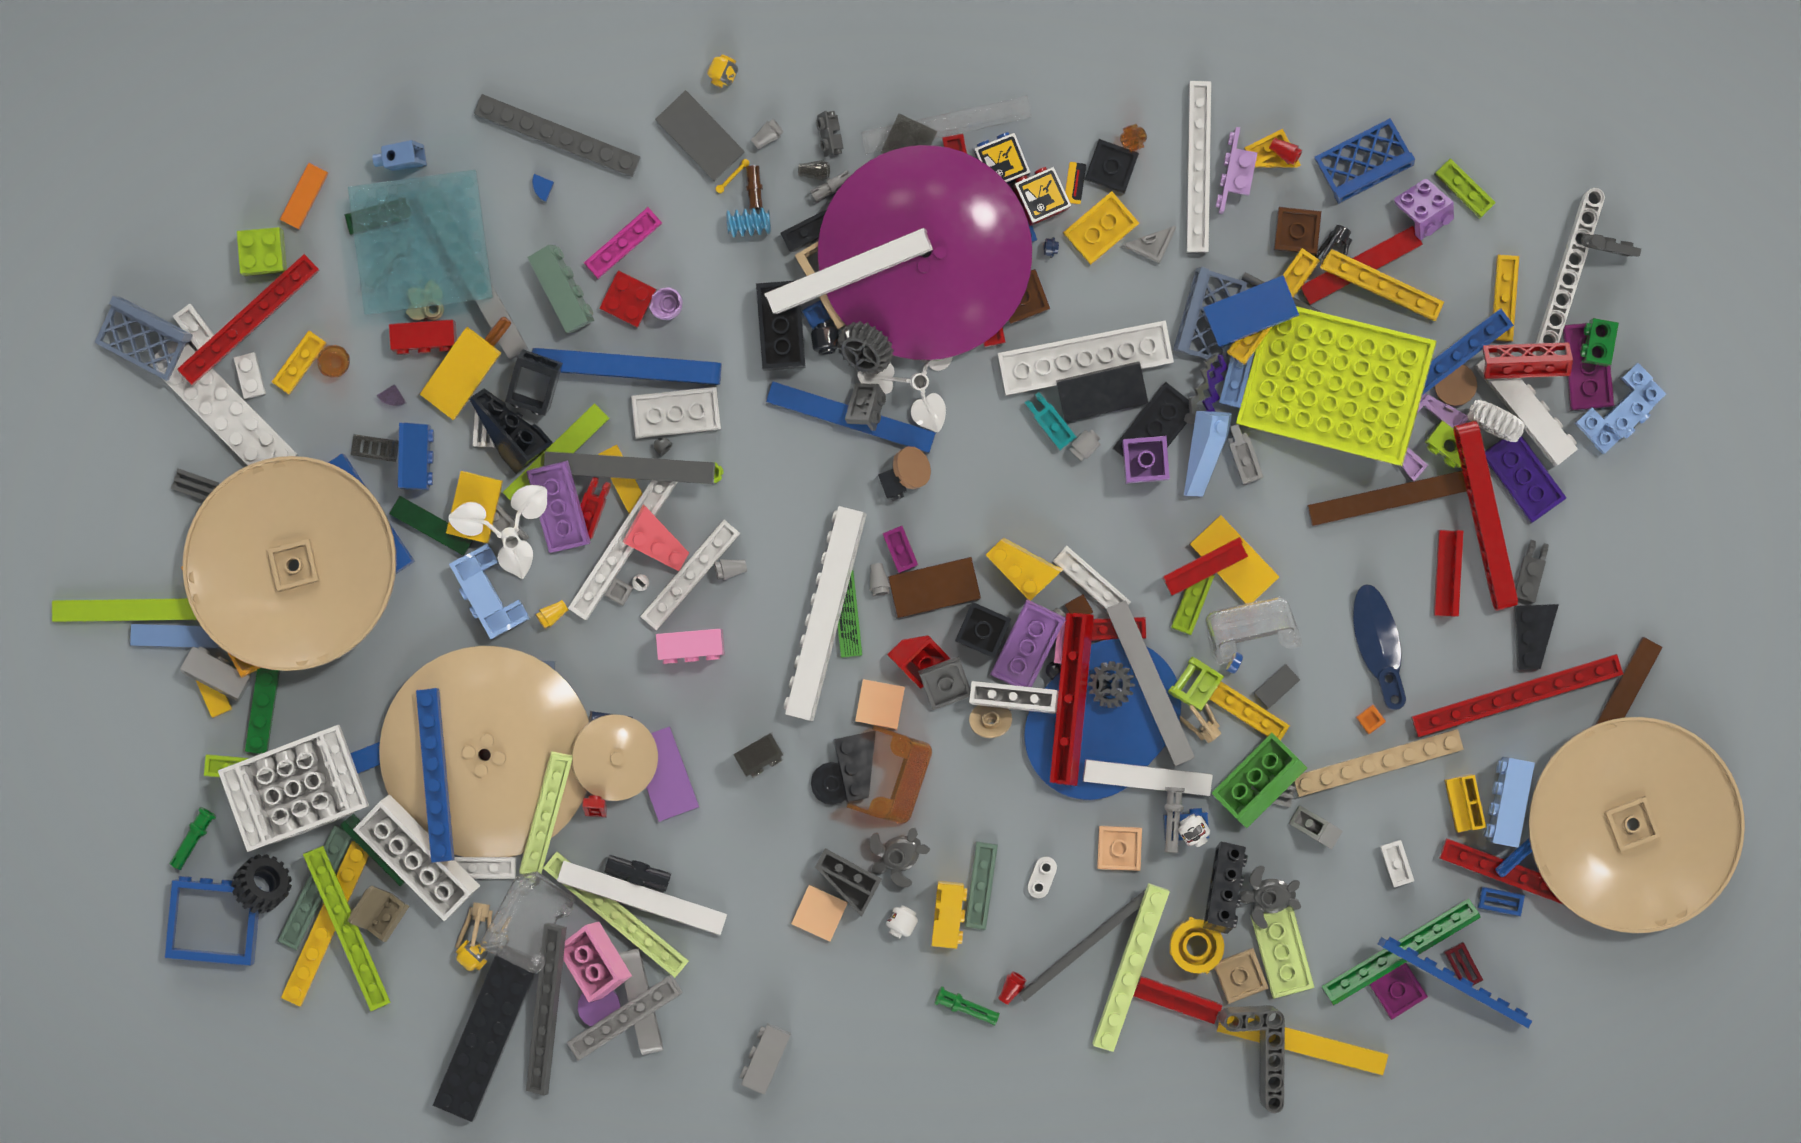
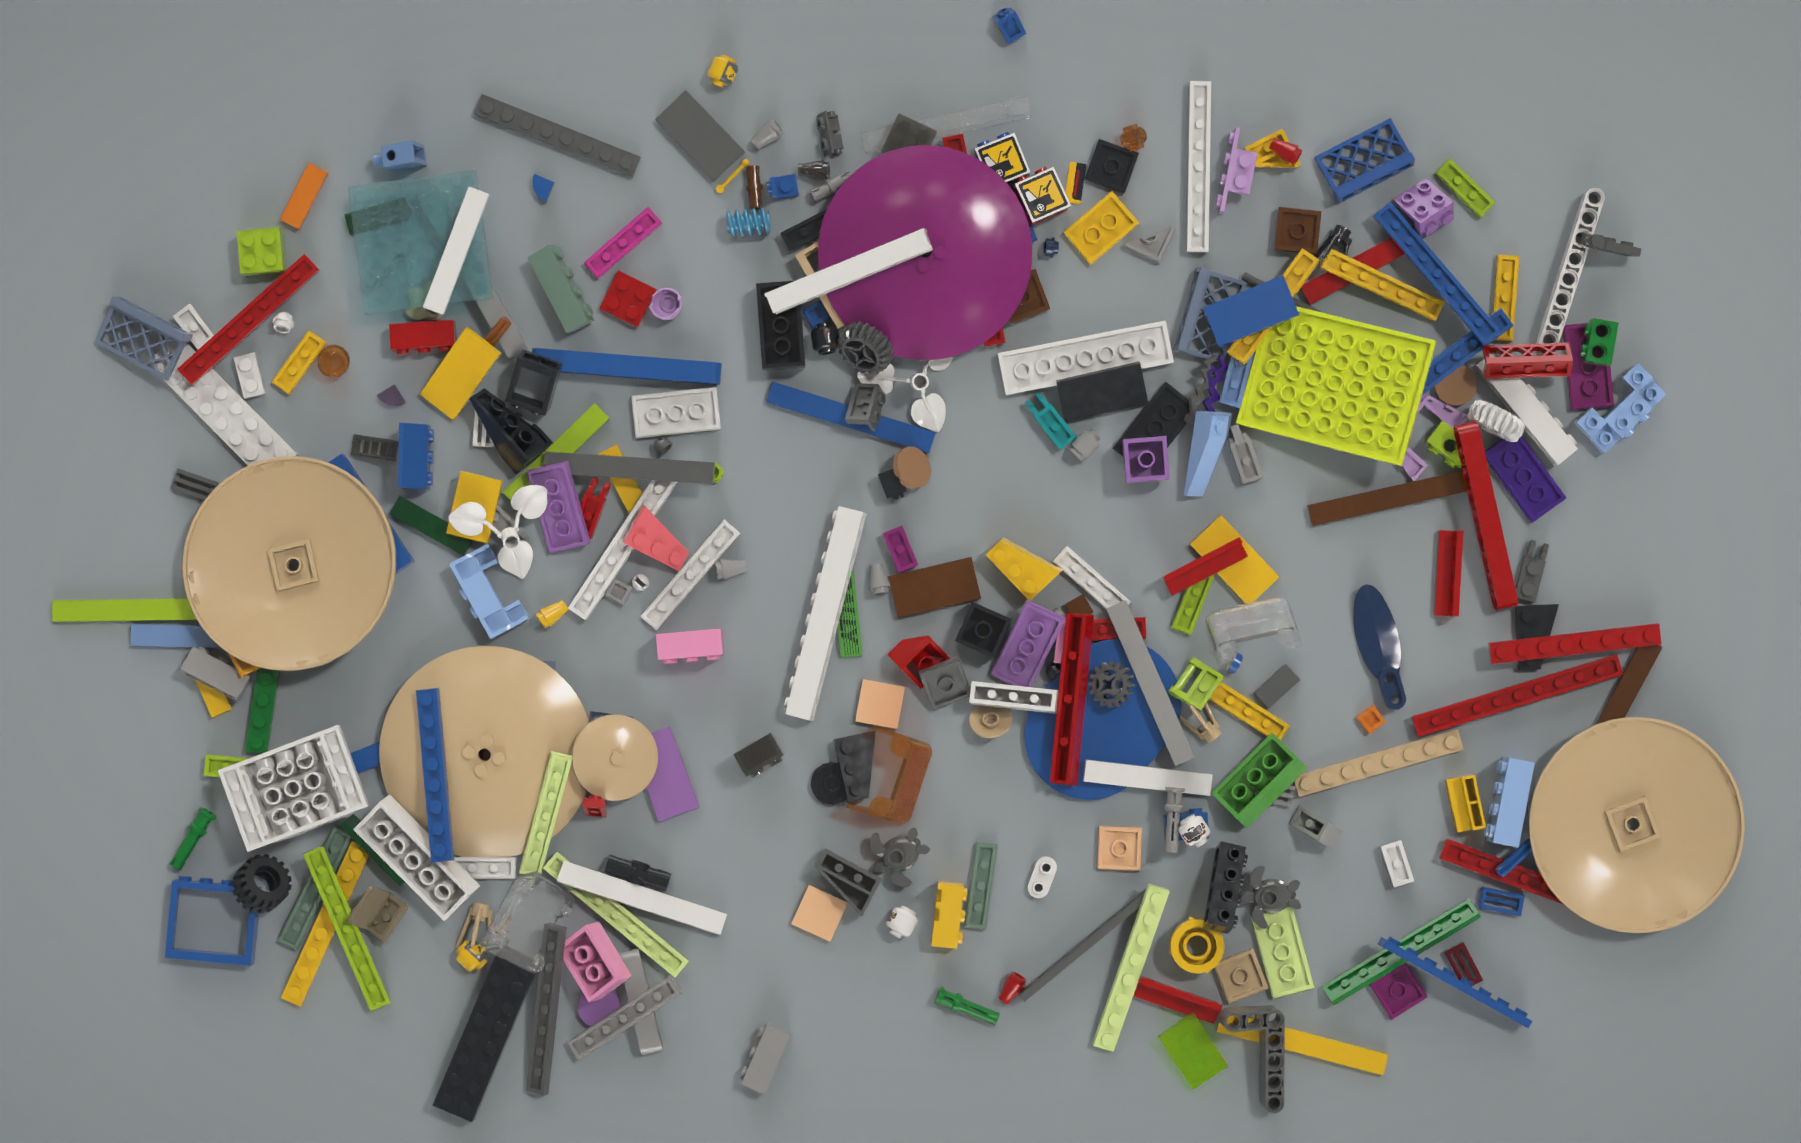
none -> white plate [272,312,294,333]
none -> white tile [423,187,490,315]
none -> blue bracket [766,174,799,200]
none -> blue bracket [992,8,1027,44]
none -> clear neon green tile [1158,1013,1229,1090]
none -> blue plate [1373,202,1502,346]
none -> red plate [1488,623,1662,664]

